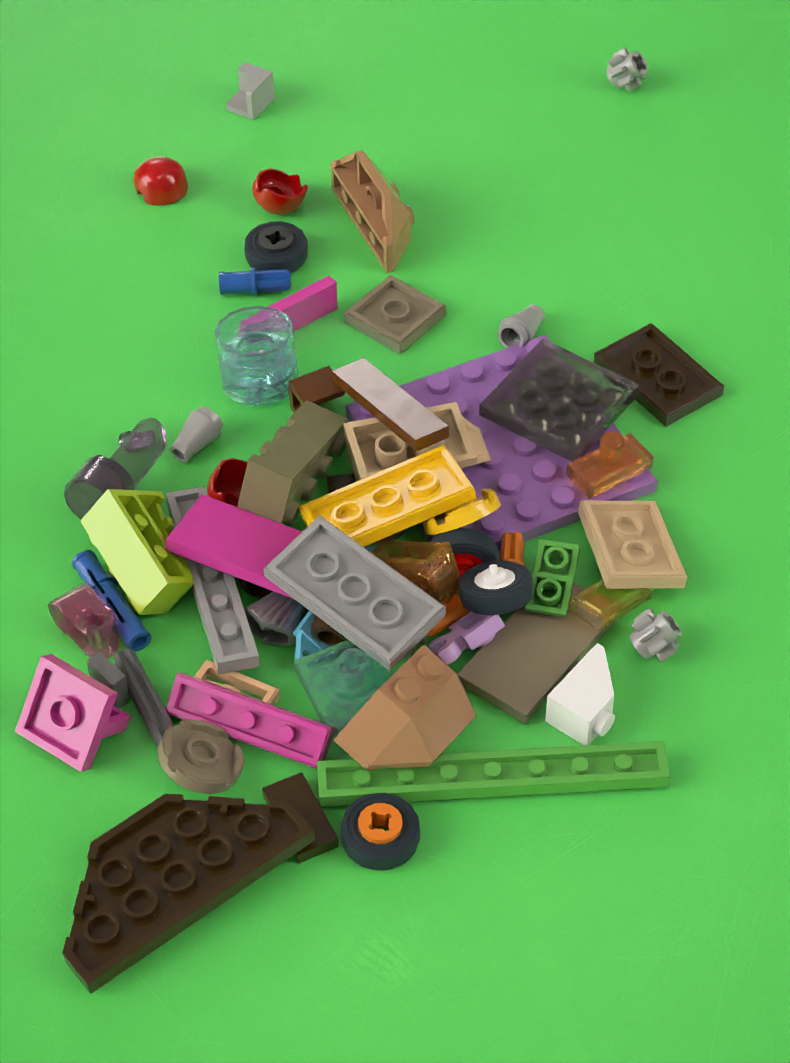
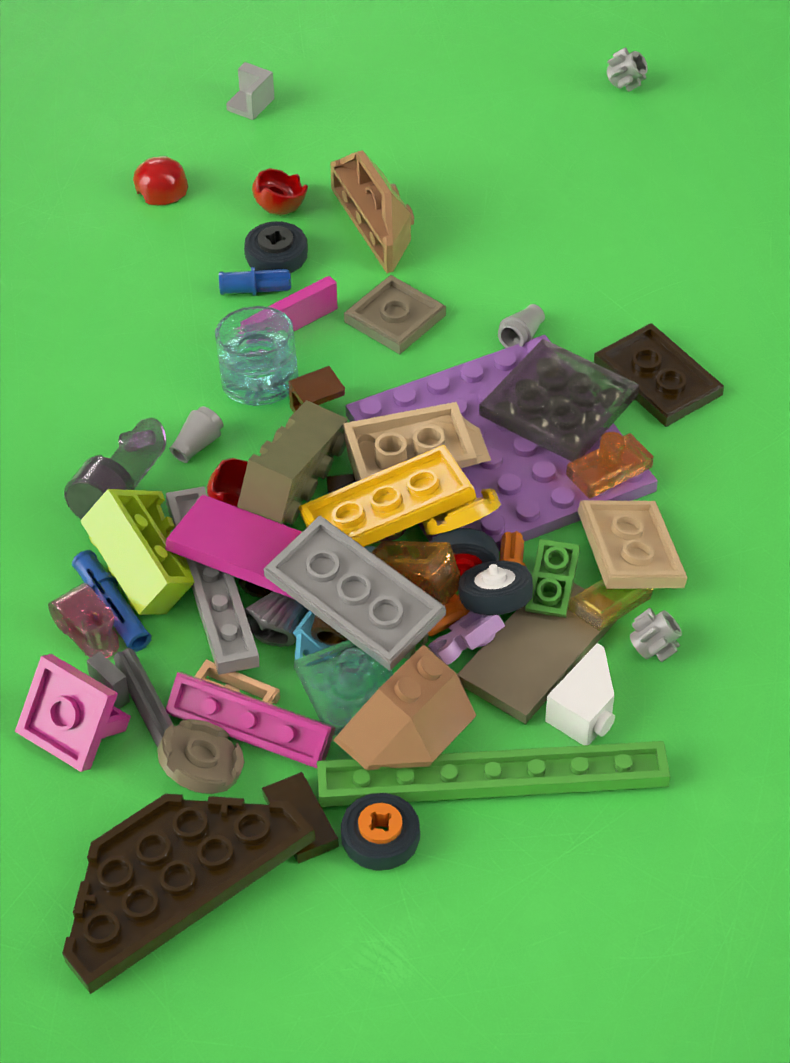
tile [332,358,449,451] -> none

